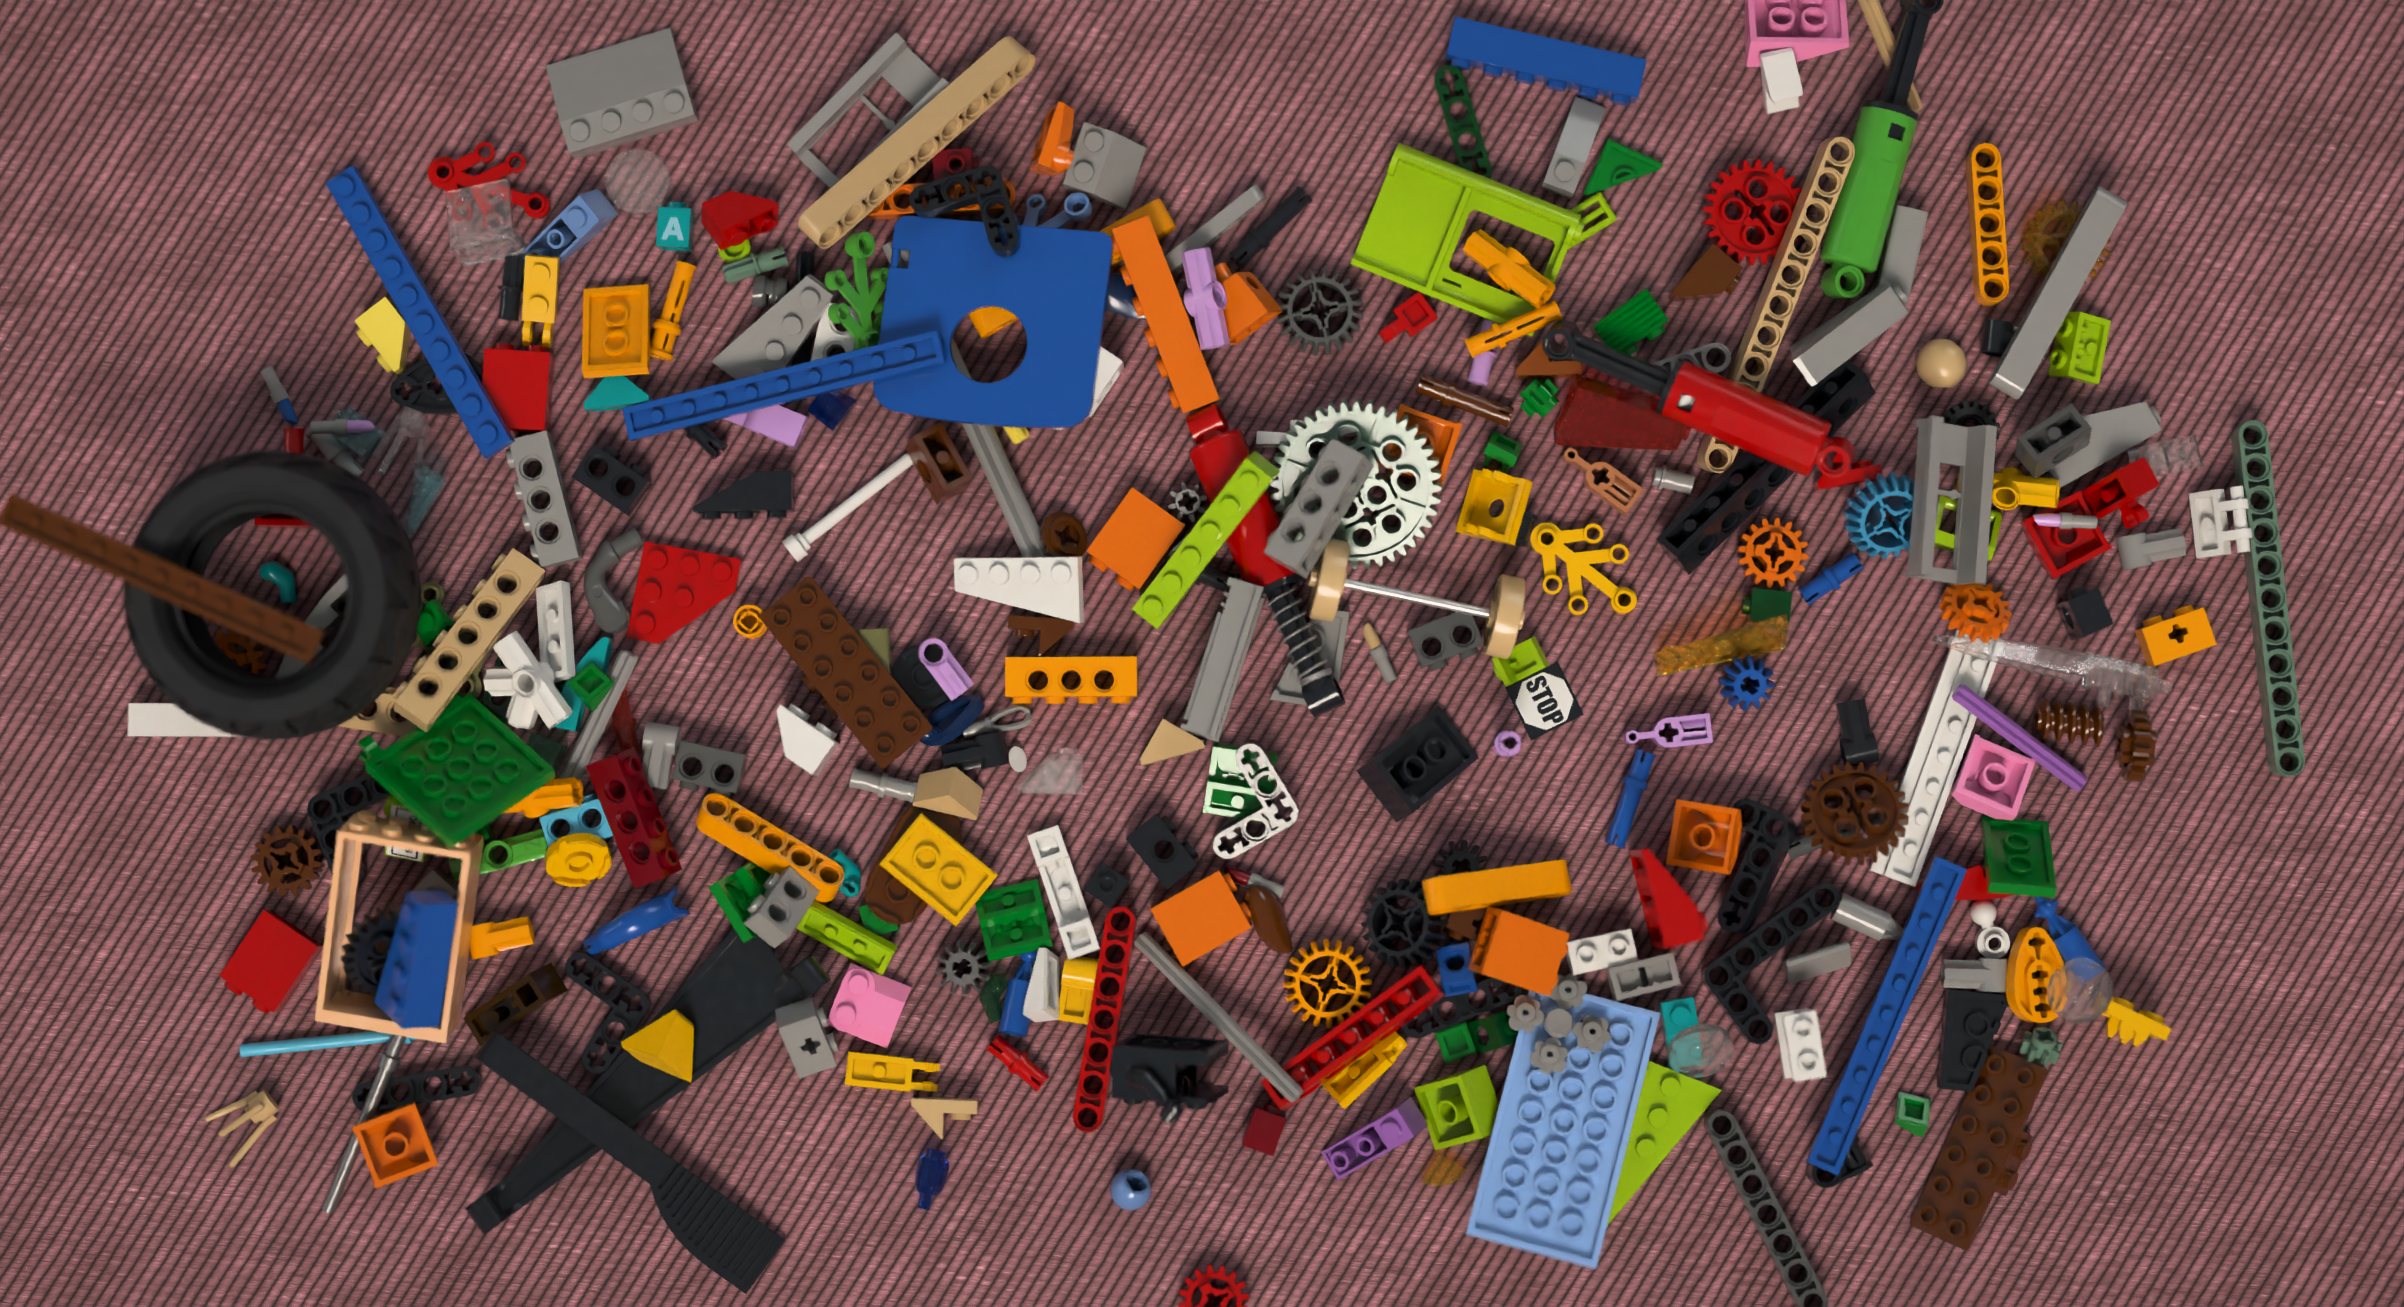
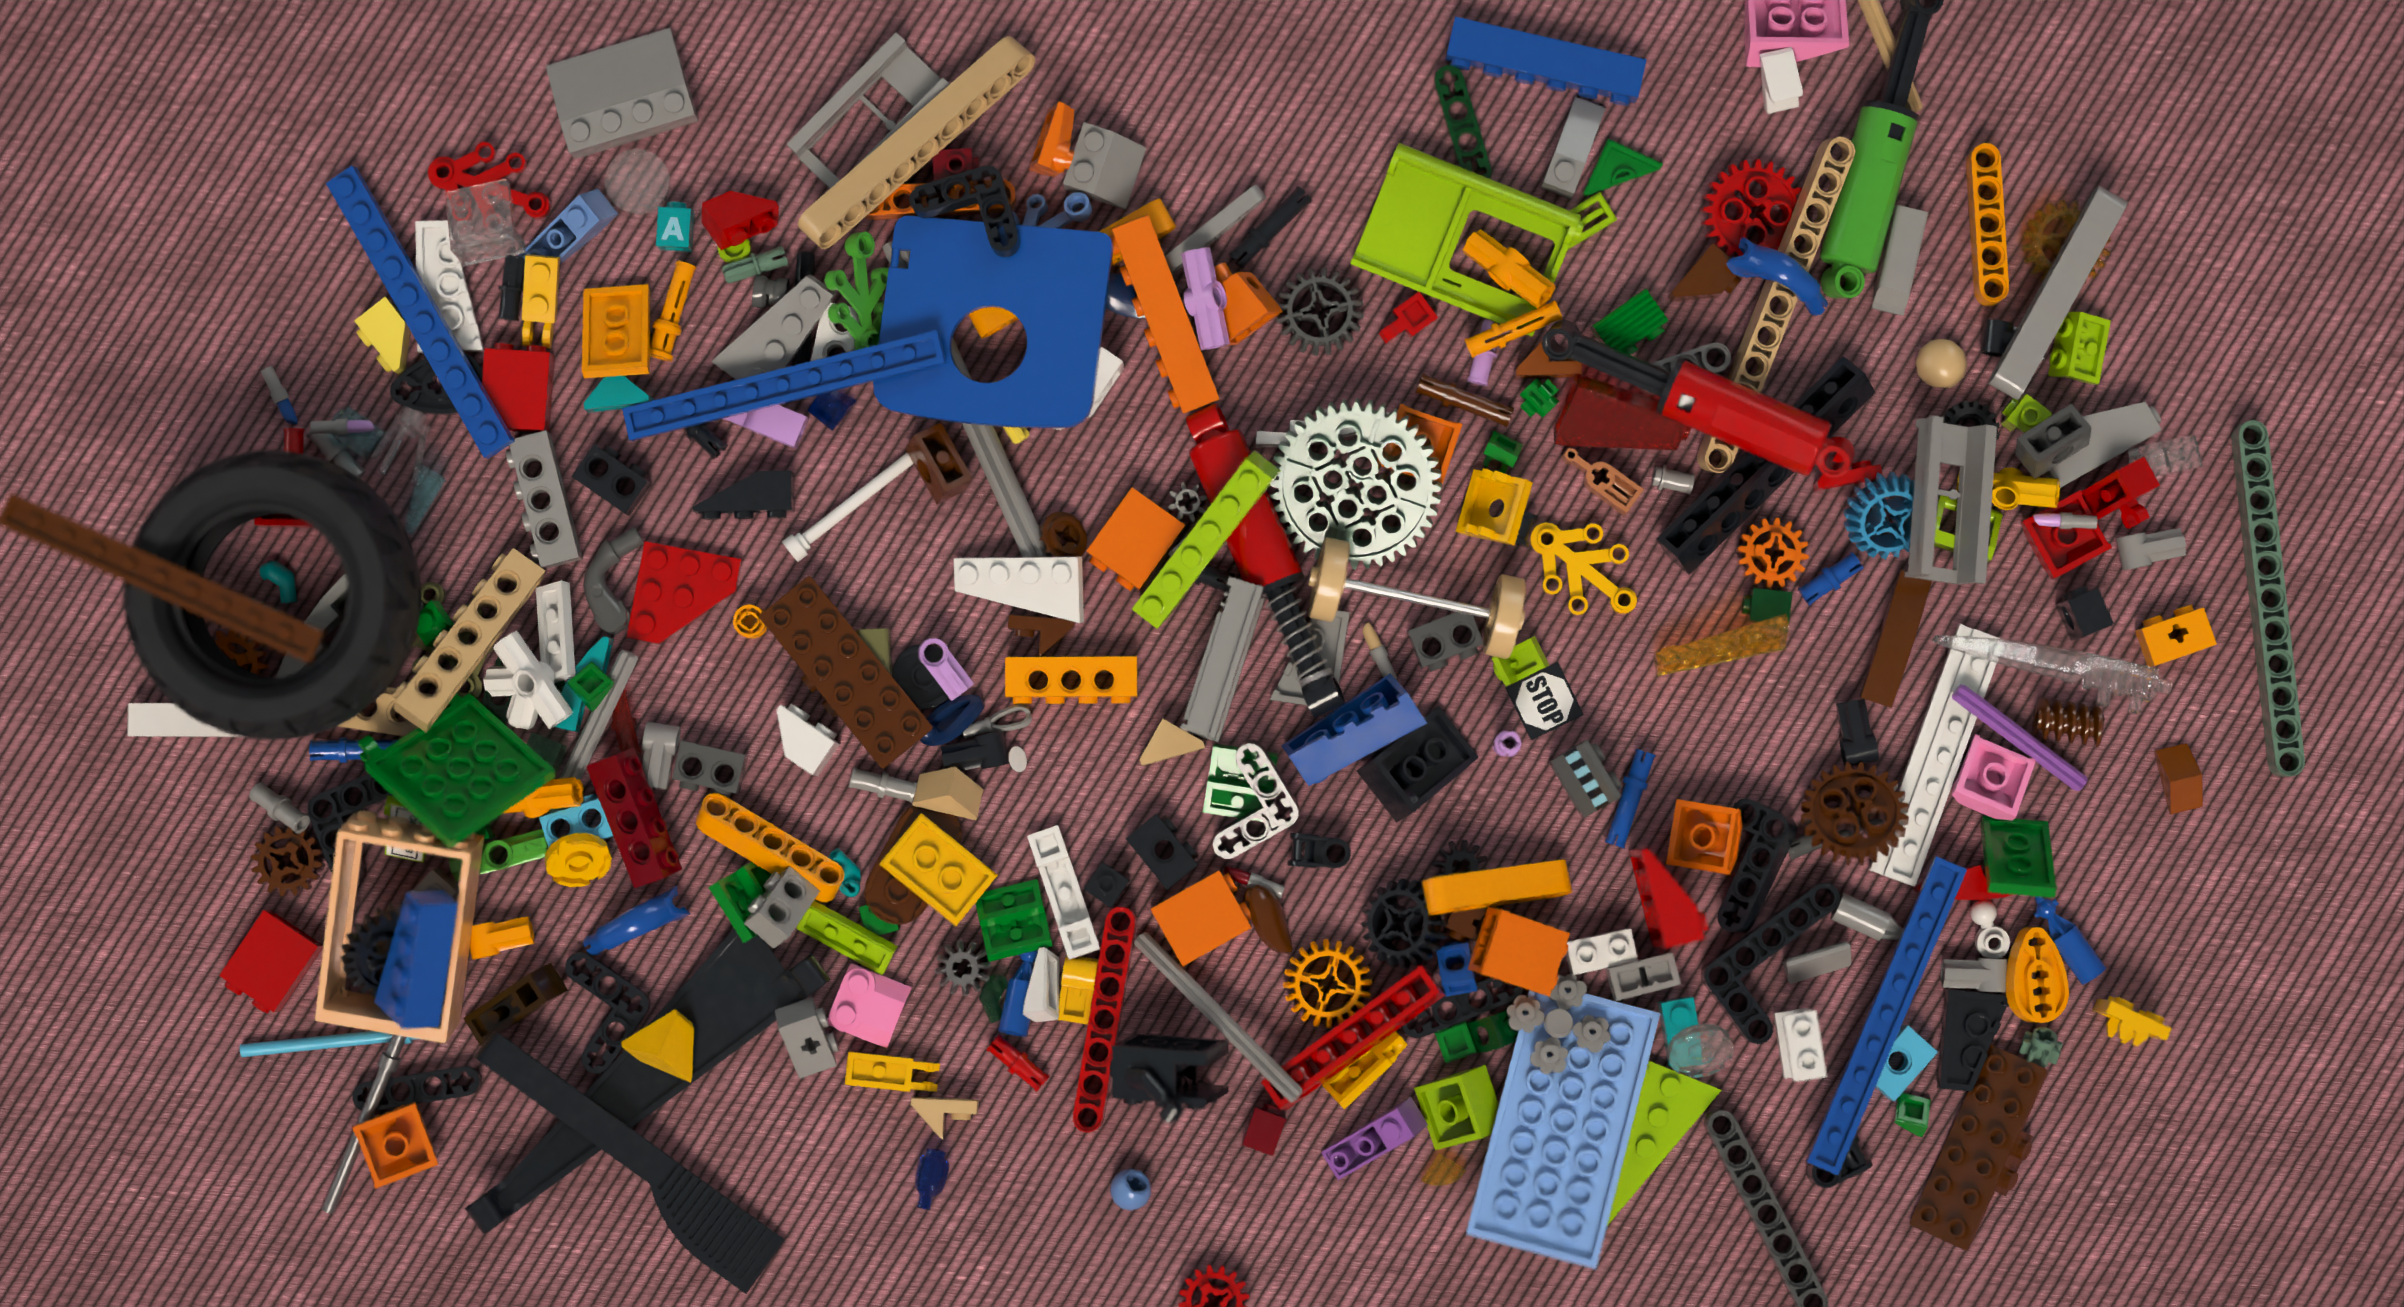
tan plant [205,1089,280,1168] -> none
clear slope [1016,748,1084,794] -> none
light grey brick [1264,438,1374,579] -> none
lavender piece [1623,713,1713,748] -> none
blue gear [1718,654,1775,711] -> none
light grey slope [1789,280,1909,387] -> none
orange gear [1939,583,2012,643] -> none
clear tile [2047,958,2113,1024] -> none
reddish brown gear [2114,709,2157,782] -> none
white plate [2189,486,2252,558] -> none
none -> light grey pin [249,782,310,834]
none -> blue pin [309,737,398,763]
none -> white wing [415,220,484,353]
none -> blue wedge [1281,673,1427,786]
none -> black piece [1287,833,1351,868]
none -> dark grey slope [1548,740,1623,818]
none -> blue piece [1726,237,1828,316]
none -> reddish brown slope [1859,569,1932,708]
none -> medium azure brick [1875,1024,1938,1101]
none -> lime bracket [2000,393,2052,434]
none -> dark orange slope [2154,743,2203,814]

